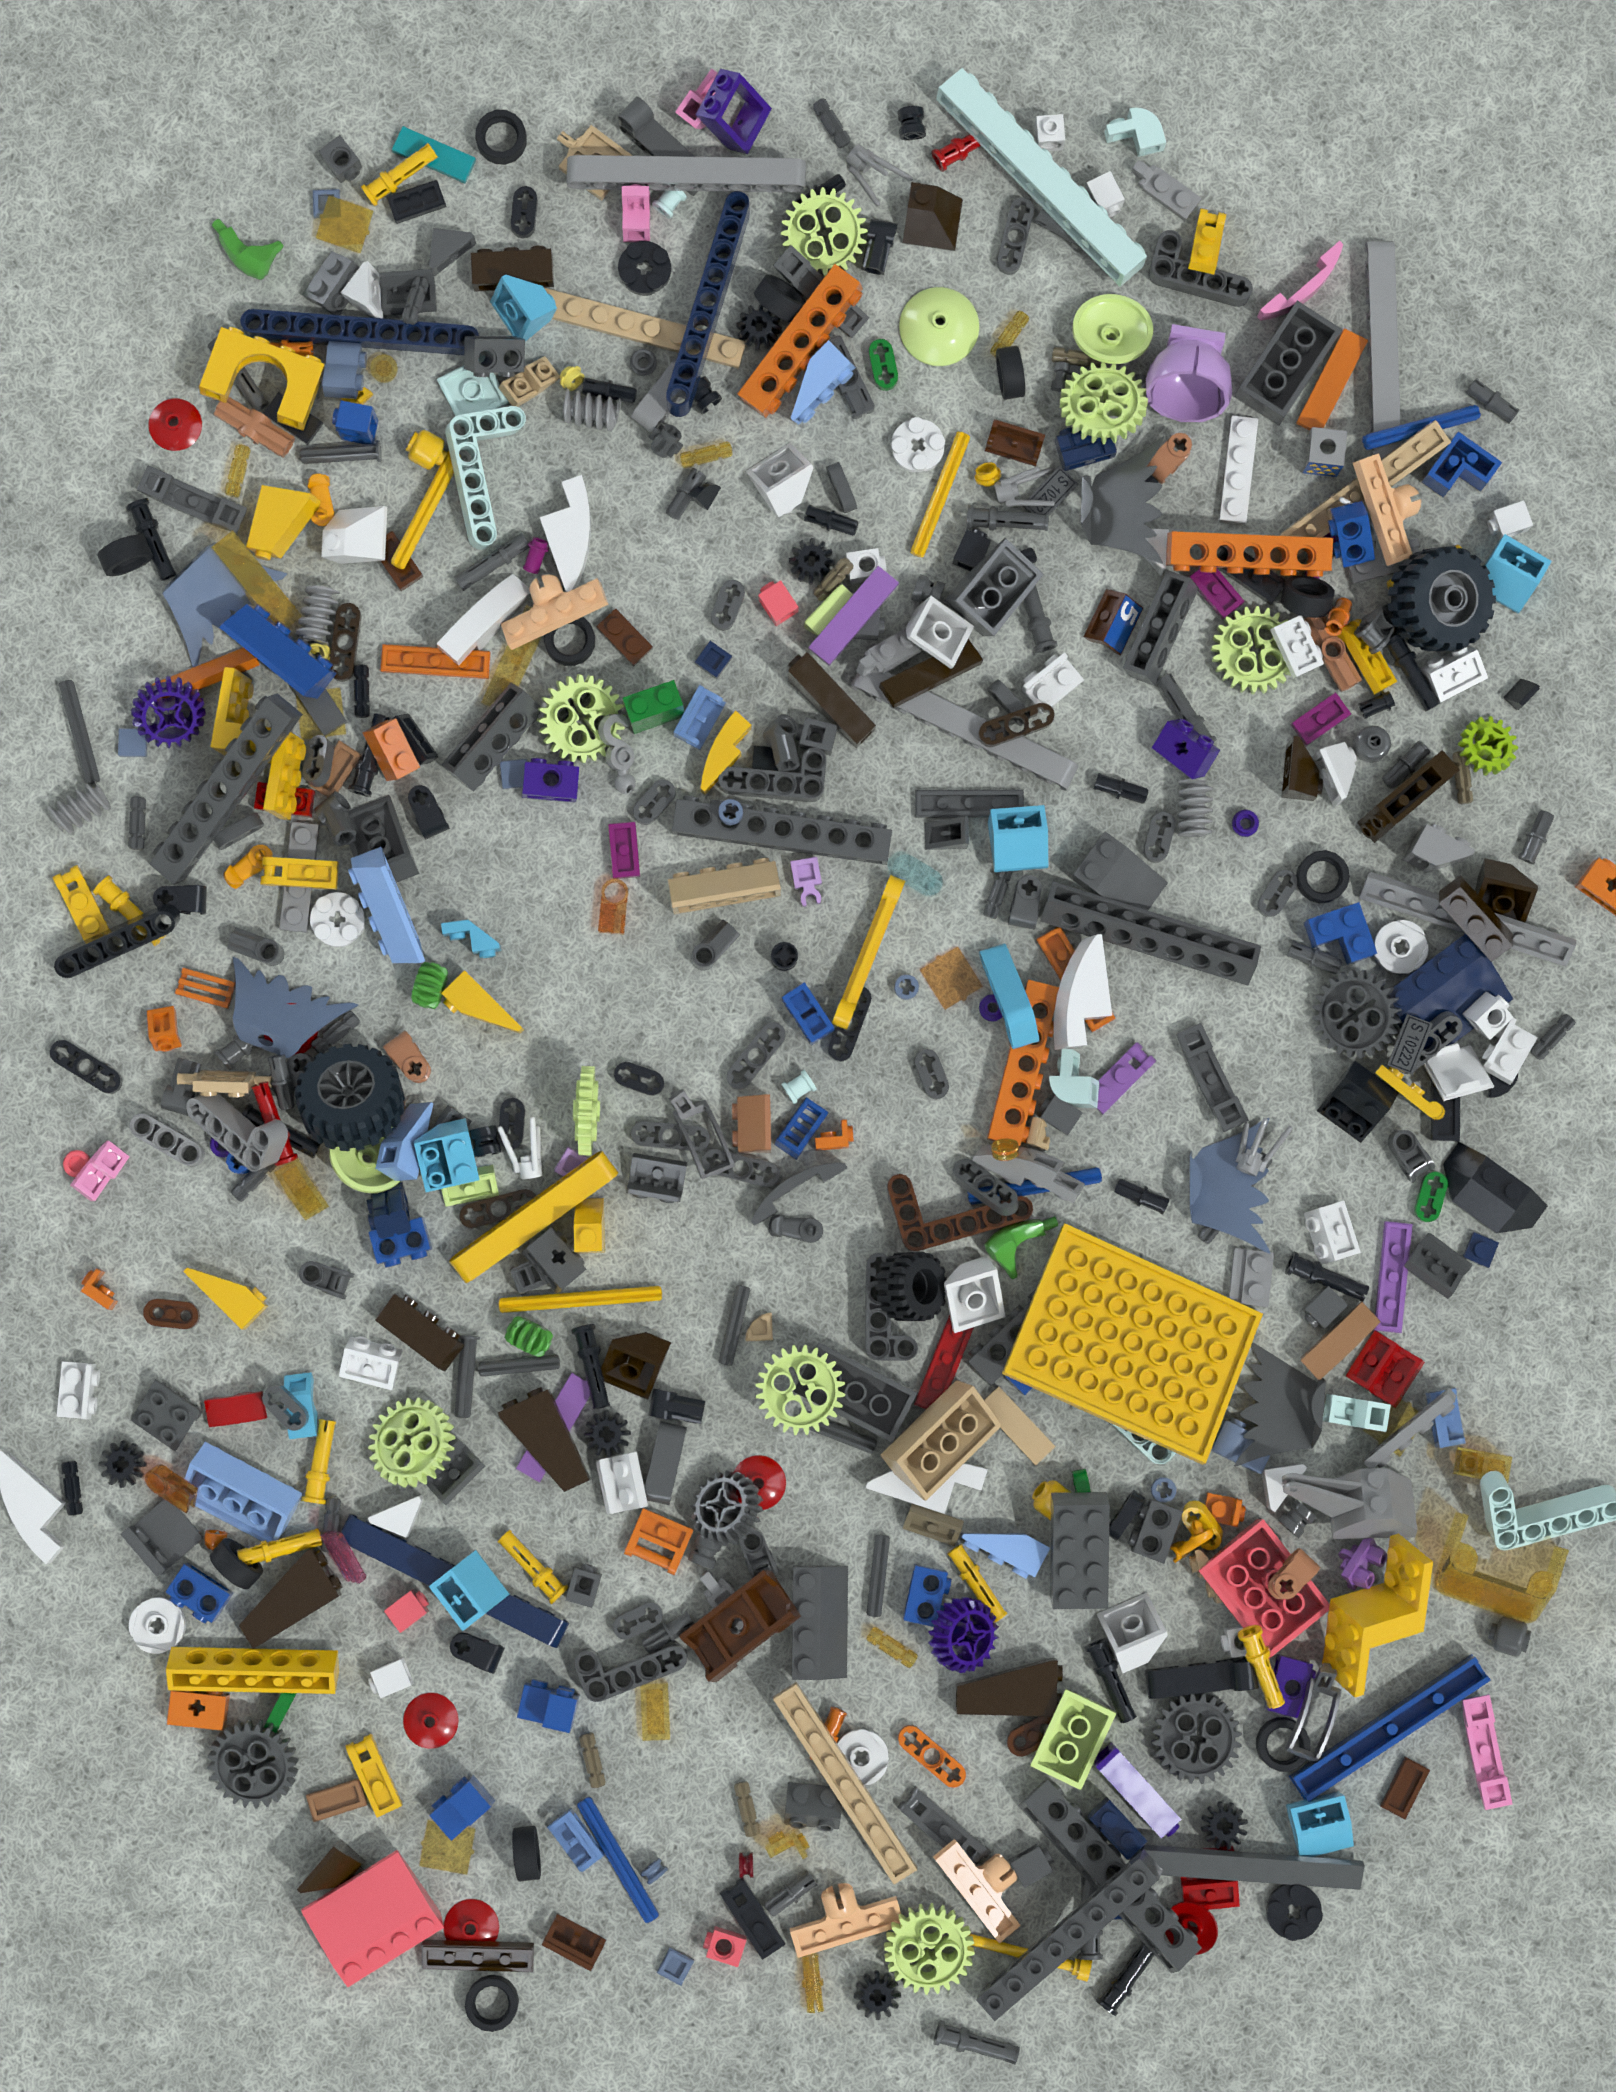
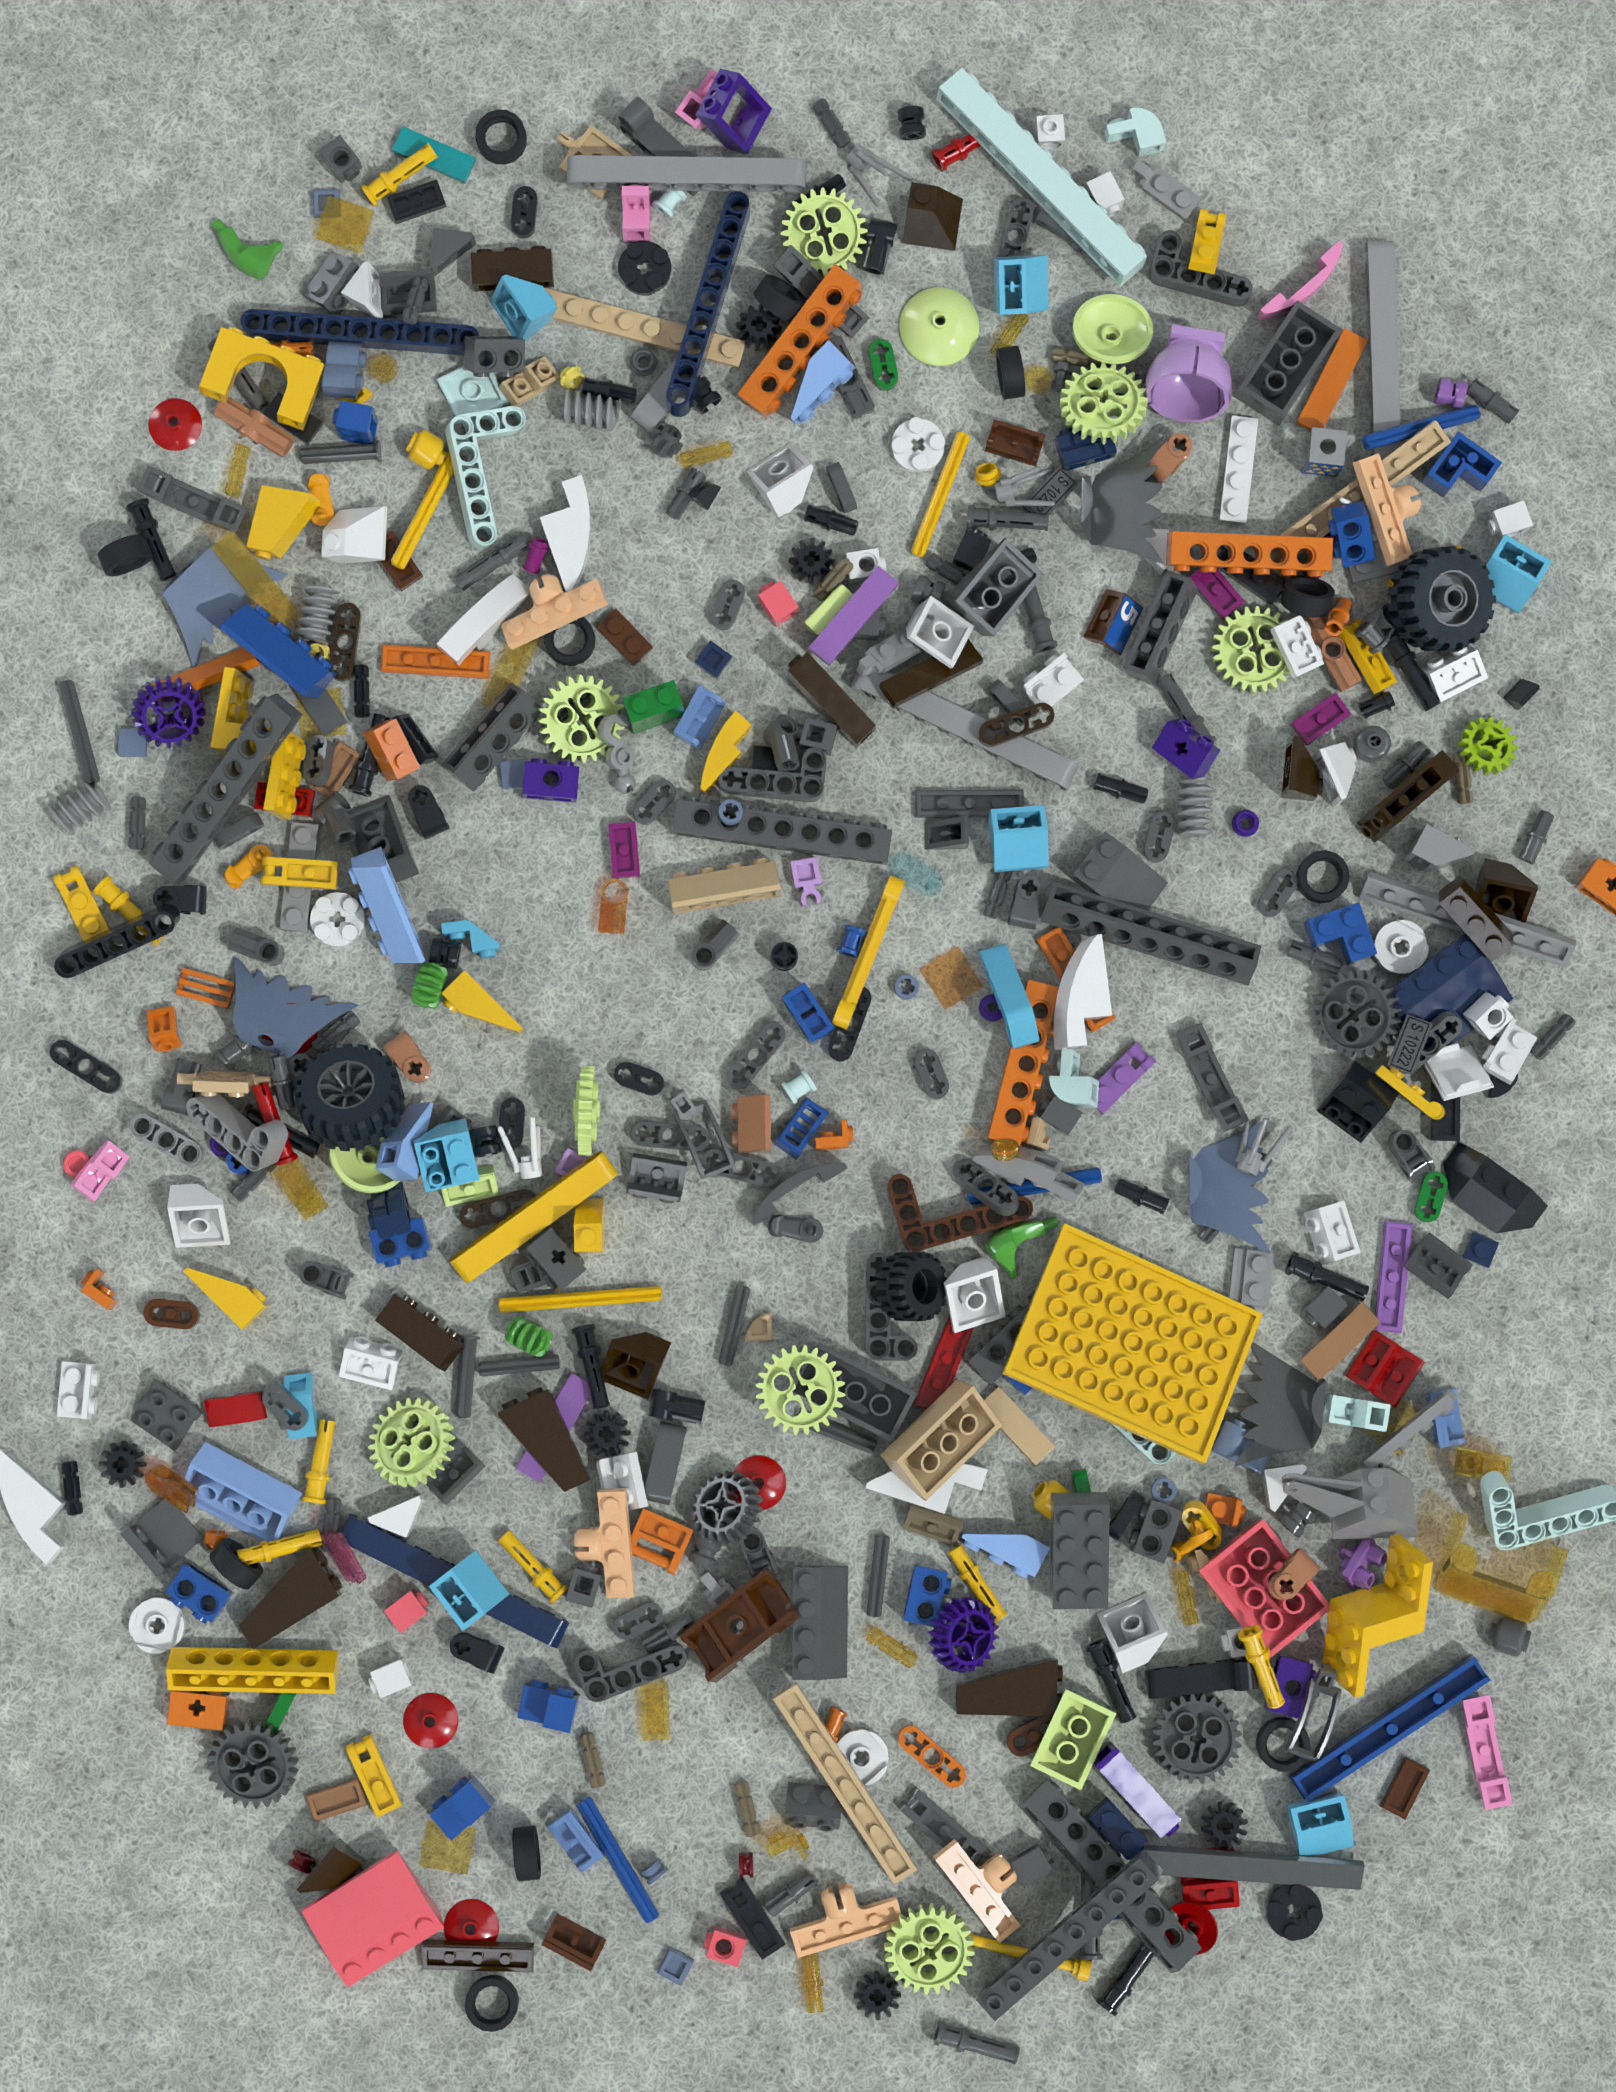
none -> white slope [167,1184,230,1248]
none -> dark red bush [288,1850,316,1874]
none -> black wheel [429,938,461,969]
none -> light nougat plate [574,1488,636,1598]
none -> blue bush [836,925,867,958]
none -> dark grey axle [926,553,968,584]
none -> medium azure slope [994,255,1049,315]
none -> clear yellow tile [1025,366,1052,394]
none -> clear yellow axle [1174,1570,1199,1625]
none -> medium lavender wheel [1434,377,1468,409]

